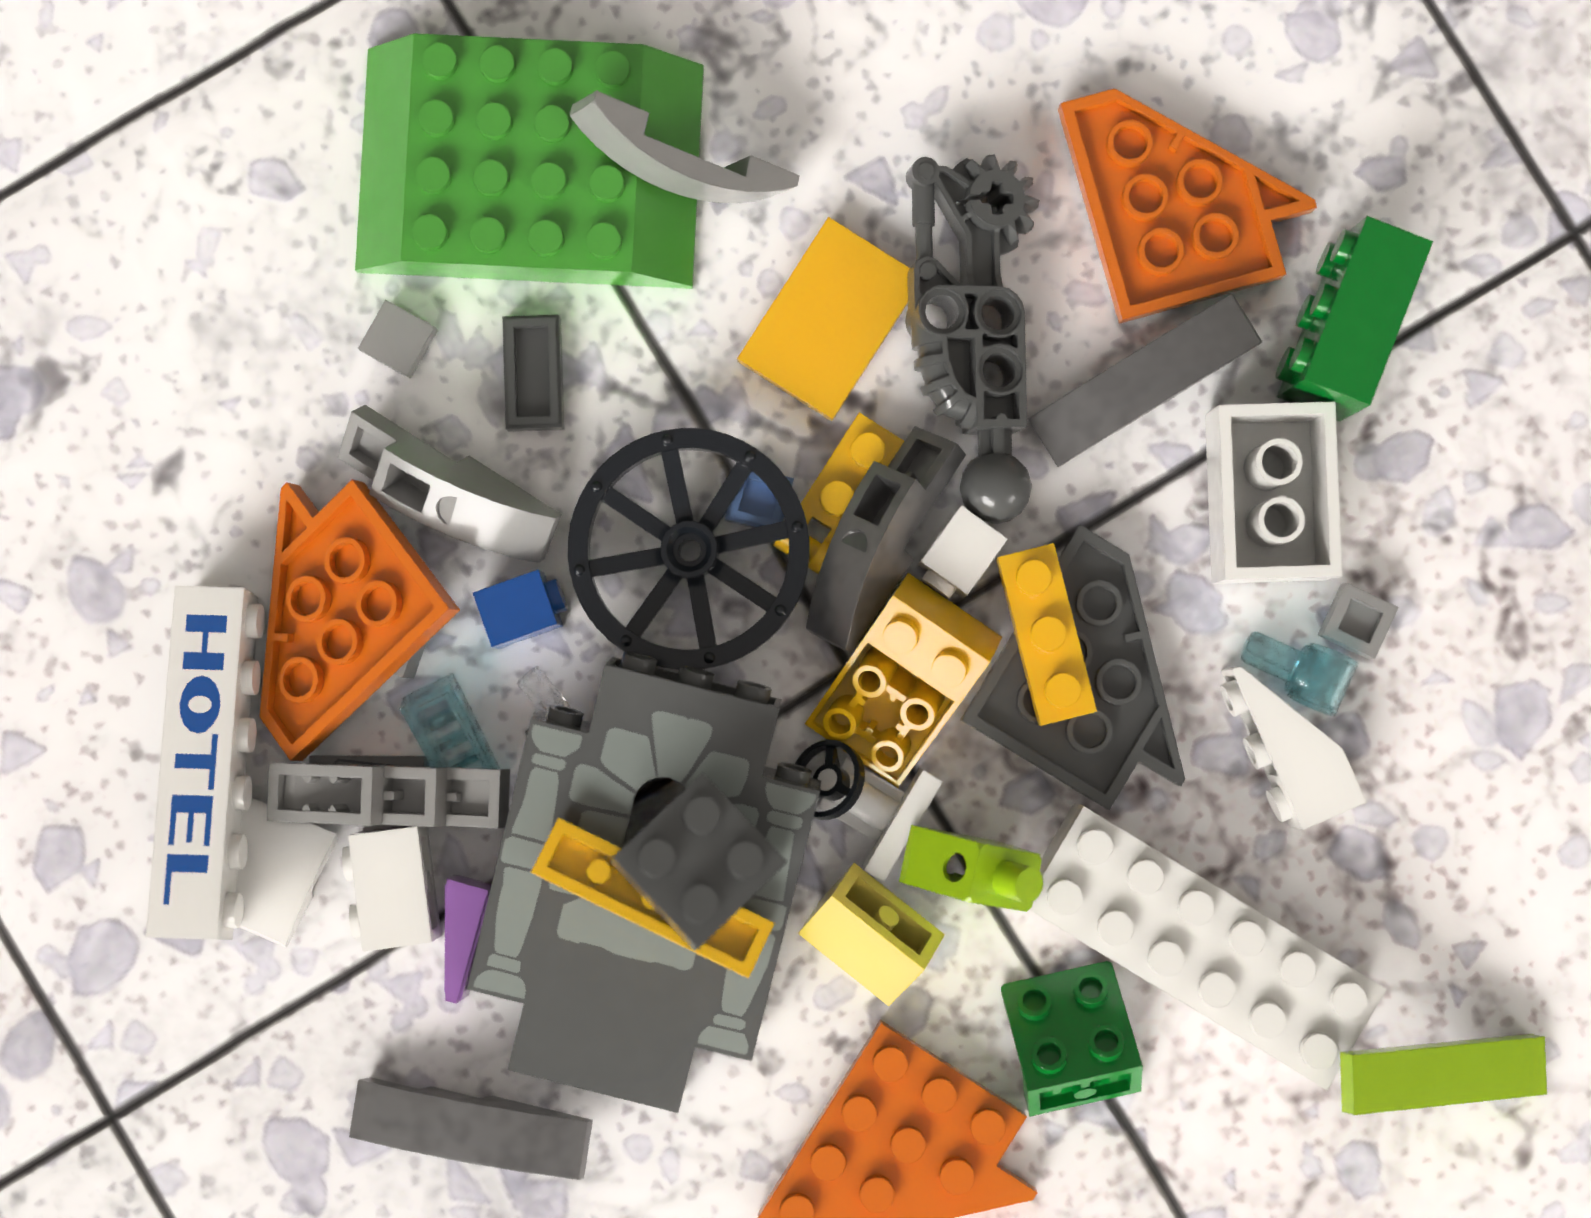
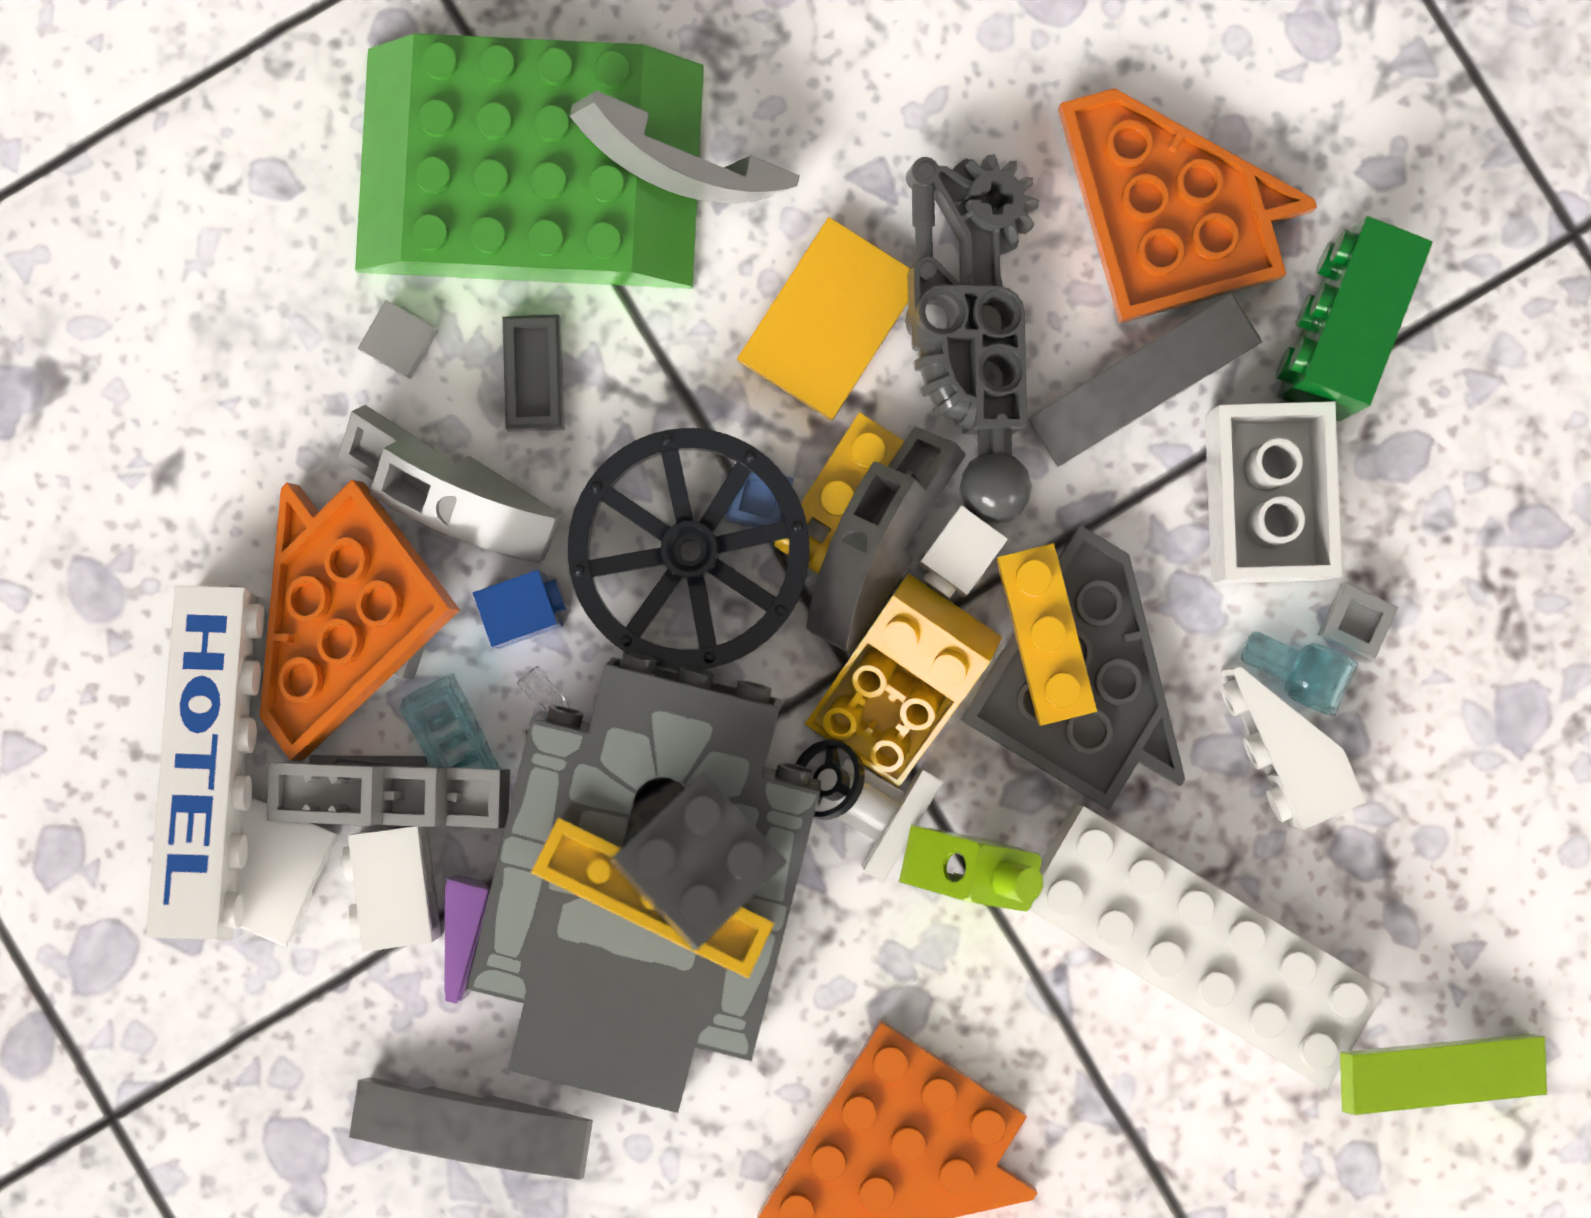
light yellow brick [798,863,945,1006] -> none
green bracket [1001,961,1143,1117] -> none

